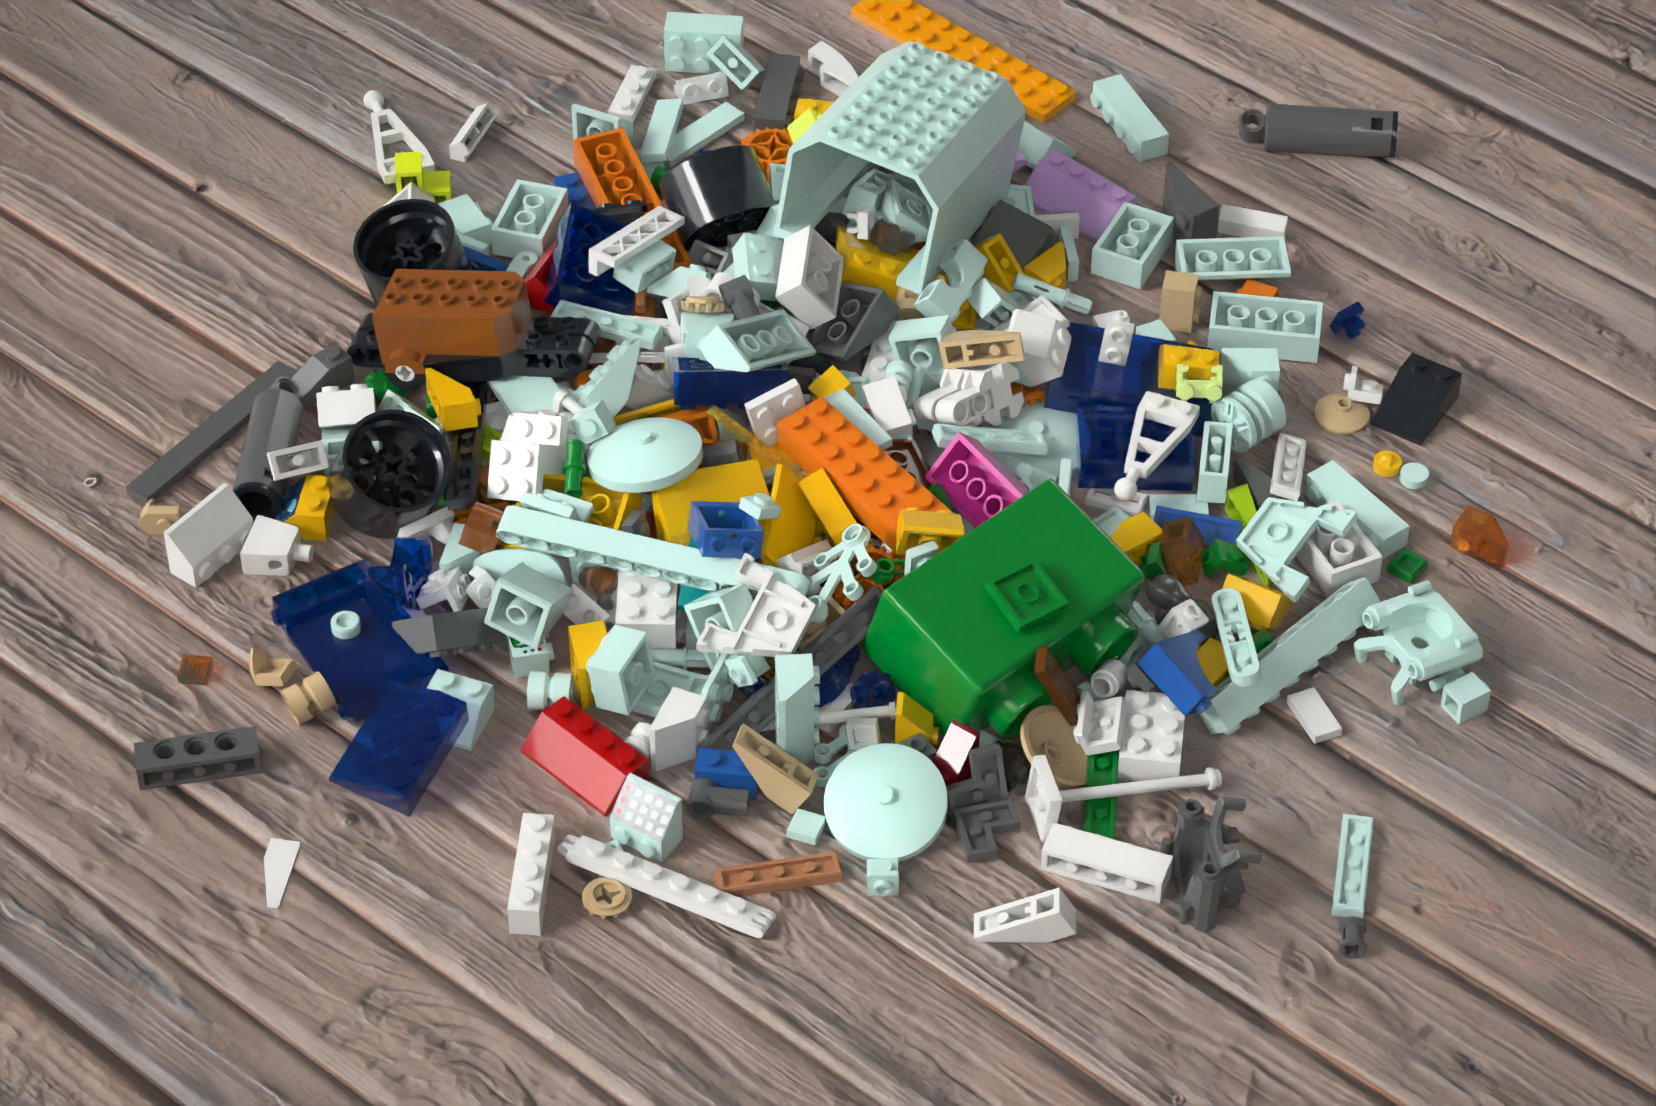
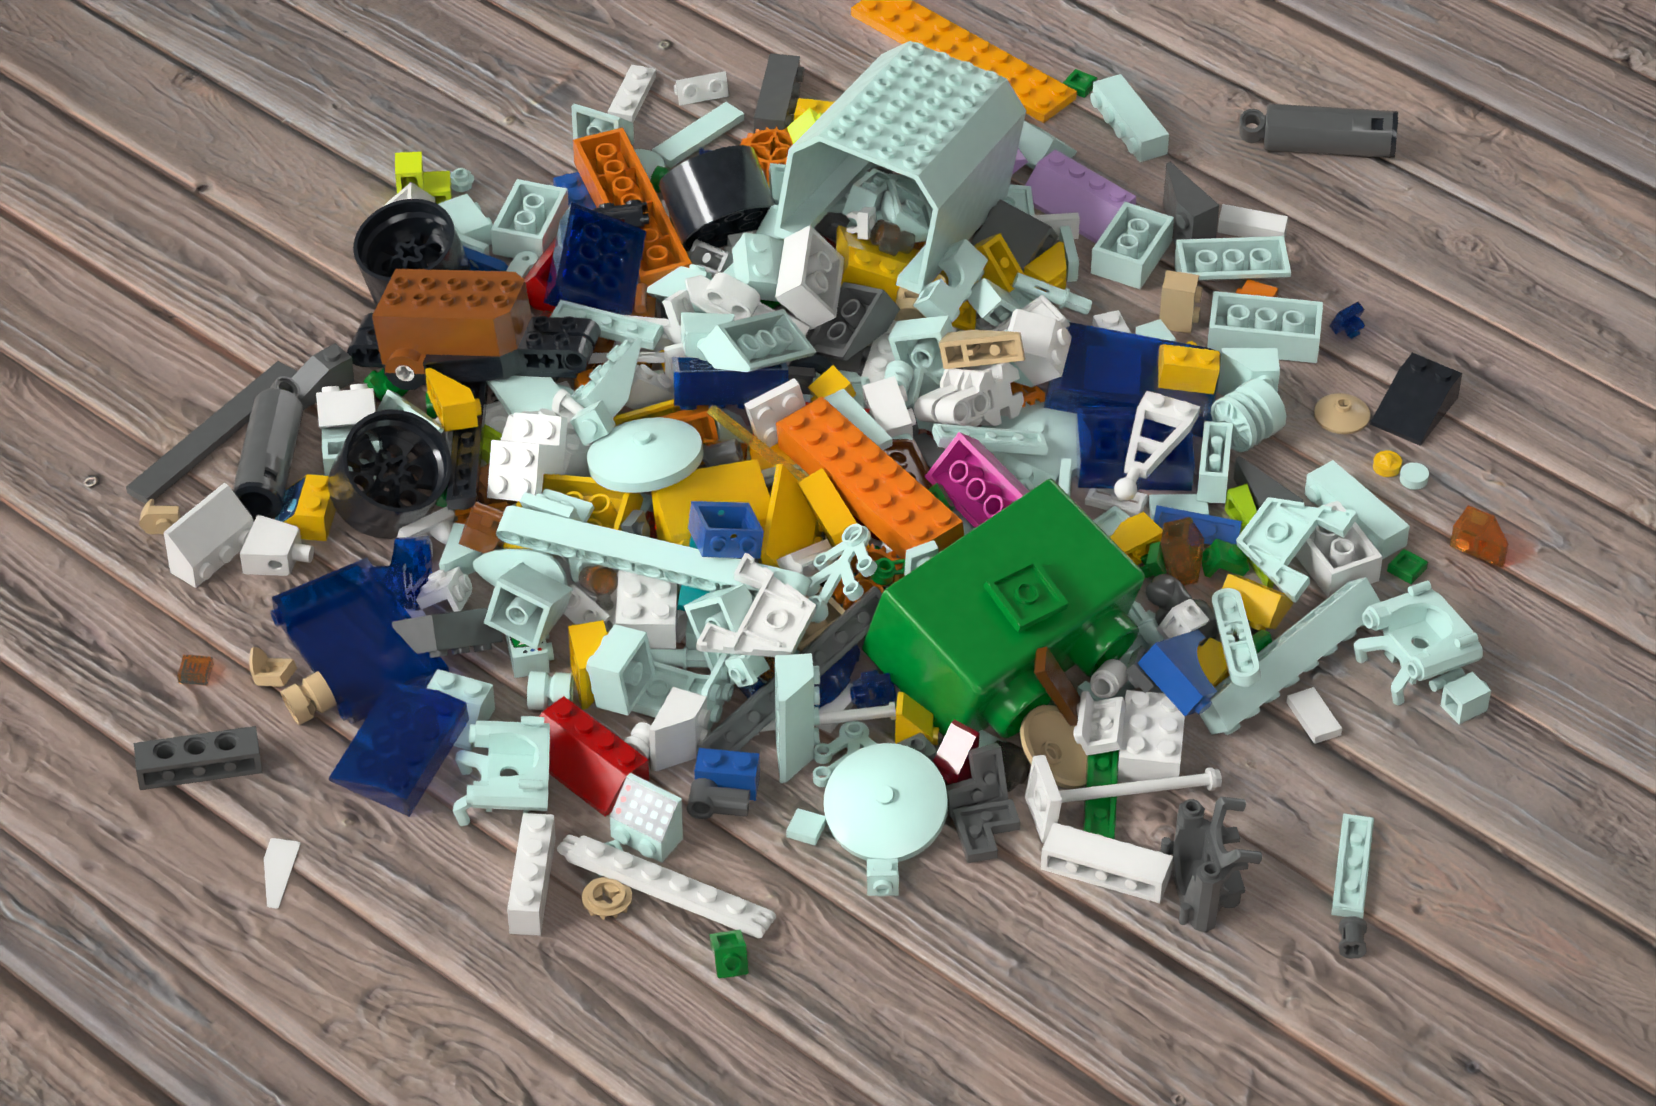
white slope [267,440,329,481] -> none
light aqua tile [331,611,361,639] -> none
white plate [363,90,435,185] -> none
white piece [449,103,497,162] -> none
white bracket [464,565,496,609] -> none
green pin [563,439,586,498] -> none
white fence [589,206,685,276] -> none
light aqua brick [613,240,677,294] -> none
light aqua tile [640,98,684,163] -> none
light aqua brick [664,12,744,74] -> none
tan gear [681,296,726,313] -> none
light aqua slope [706,35,765,90] -> none
nougat tile [714,851,843,897] -> none
dark grey piece [719,274,761,320] -> none
tan slope [732,723,819,814] -> none
light aqua plate [739,493,782,520] -> none
white slope [808,41,859,97] -> none
white tile [846,717,881,750] -> none
yellow slope [896,507,964,555] -> none
white slope [974,888,1076,943] -> none
white hinge [1098,310,1135,366] -> none
yellowish green piece [1176,364,1223,404] -> none
white tile [1270,433,1307,501] -> none
white bracket [1343,365,1384,404] -> none
none -> light aqua plate [450,168,474,192]
none -> light aqua piece [453,716,550,826]
none -> green bracket [709,929,749,978]
none -> green tile [1063,69,1098,98]

